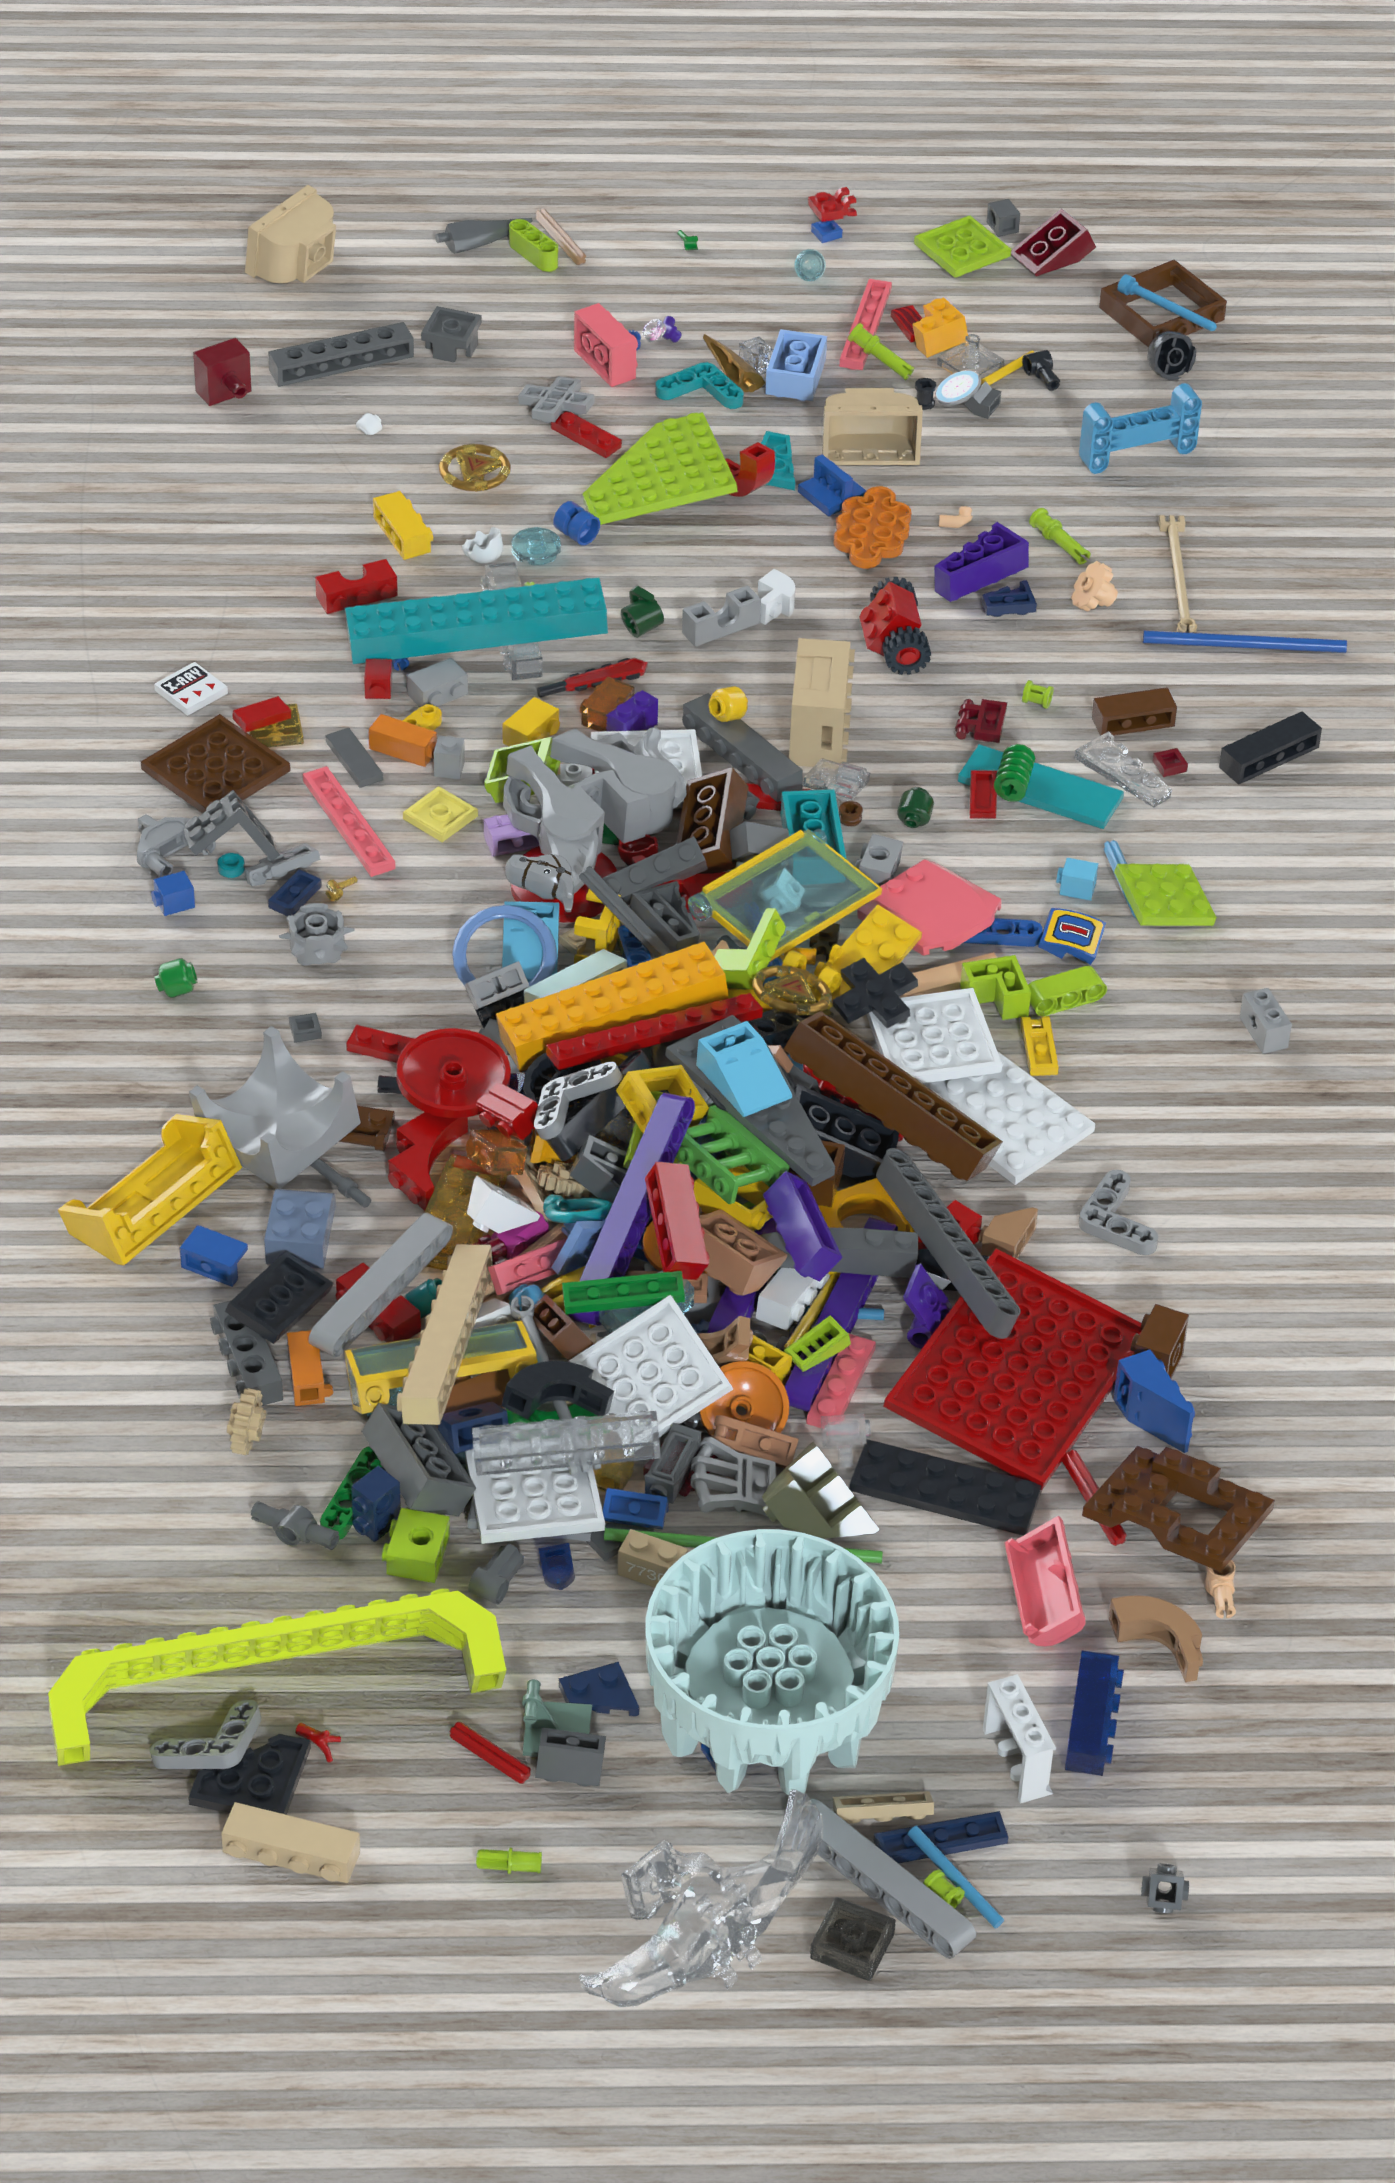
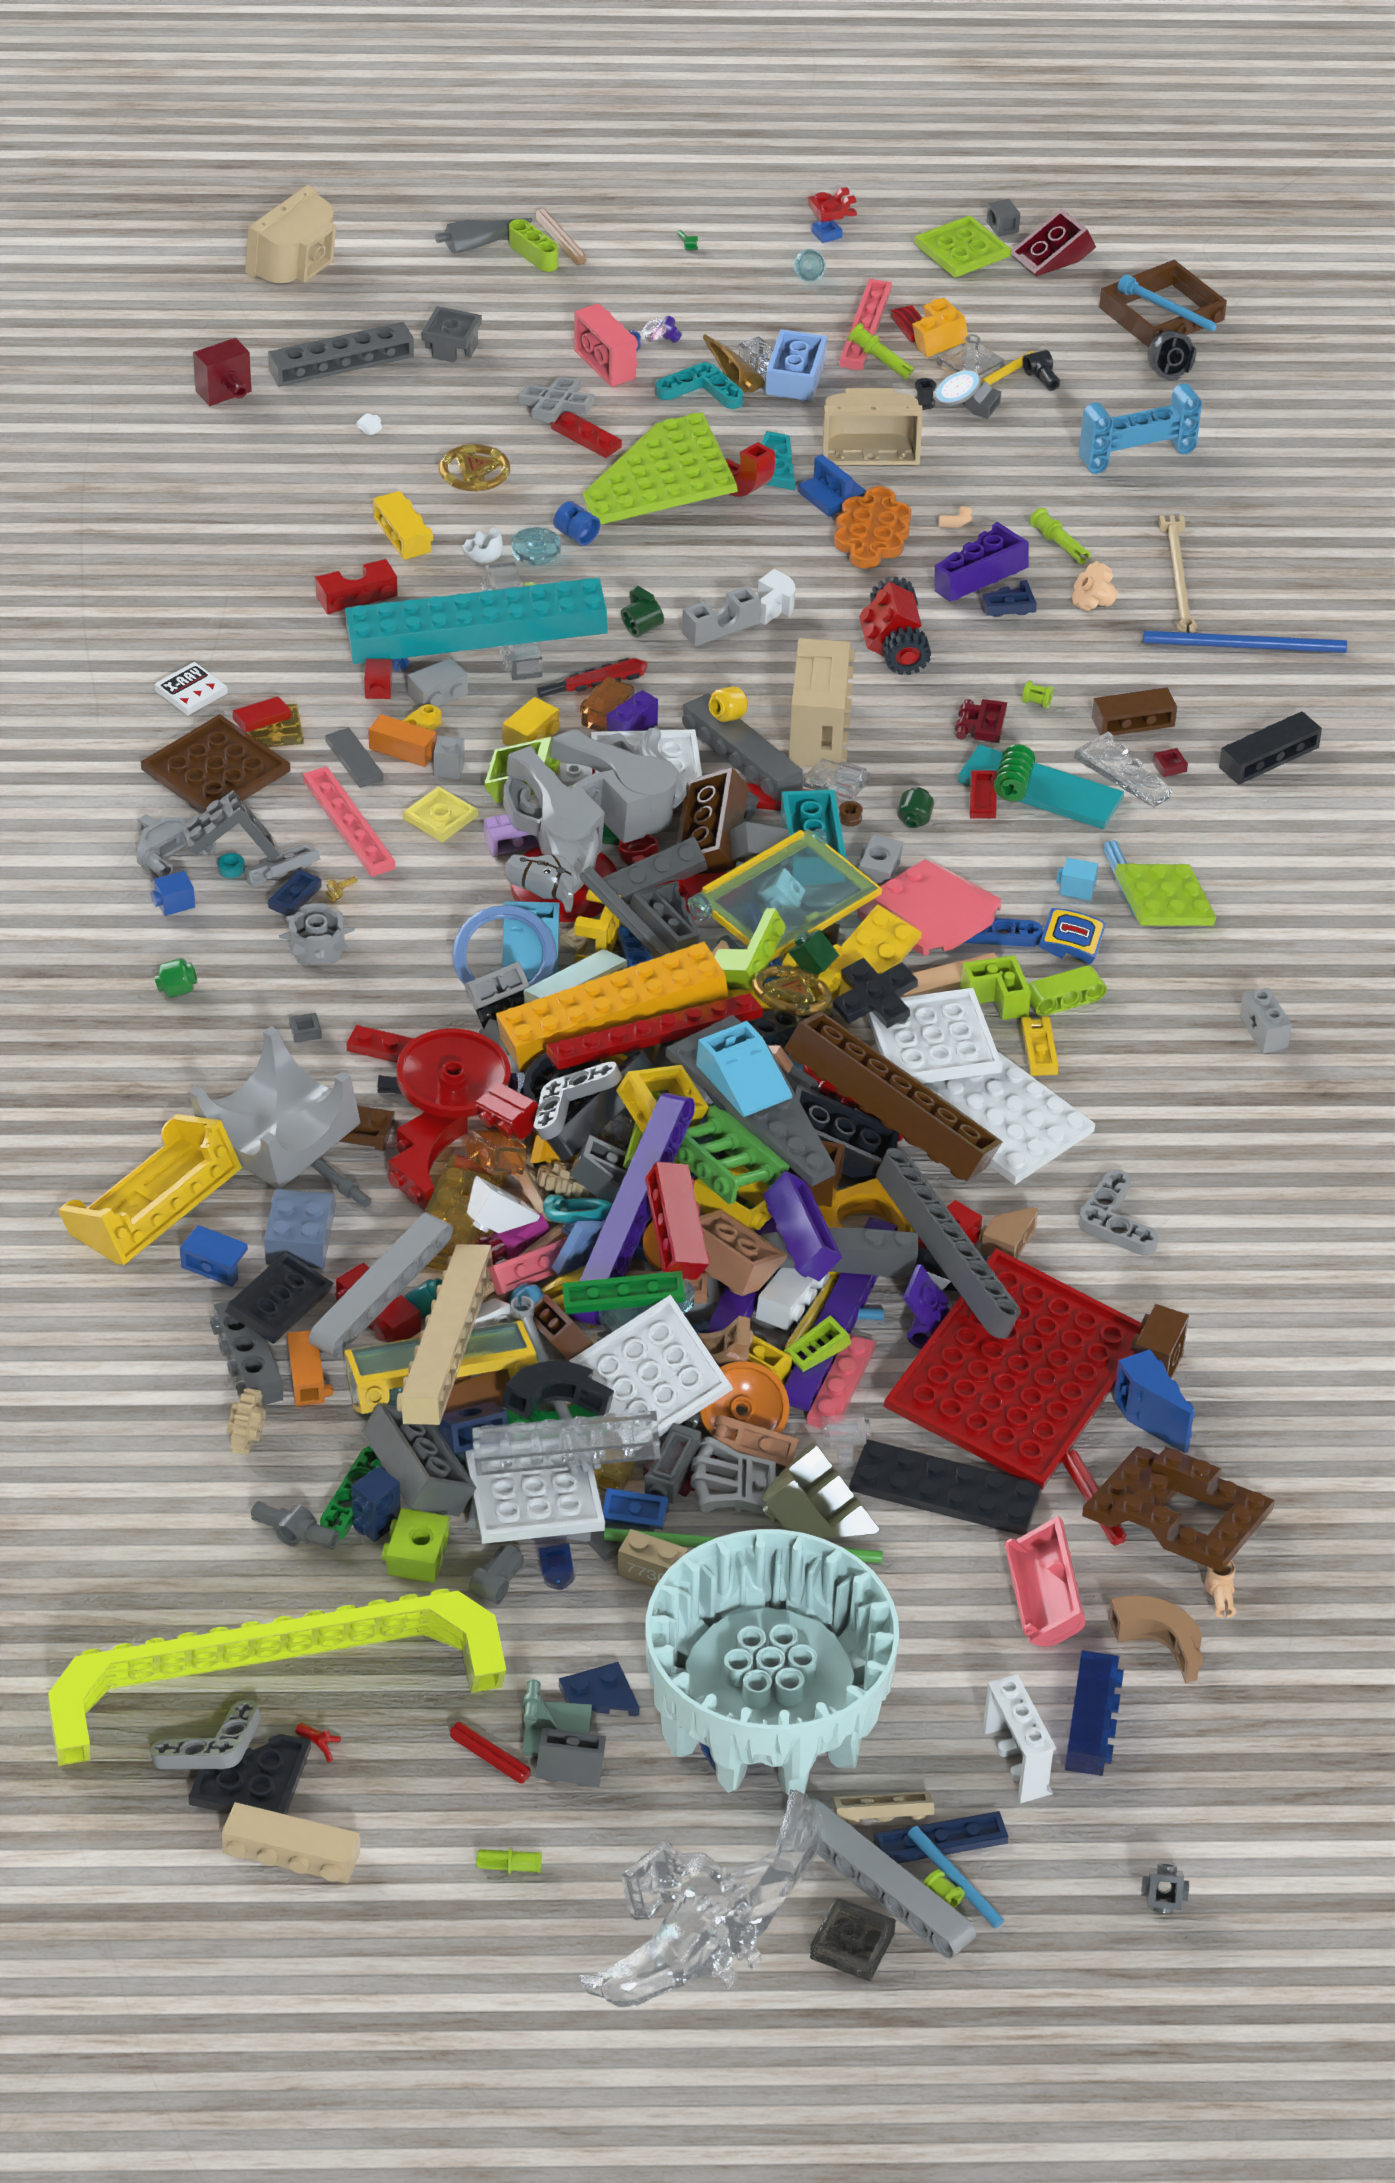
none -> dark green brick [788,929,840,978]

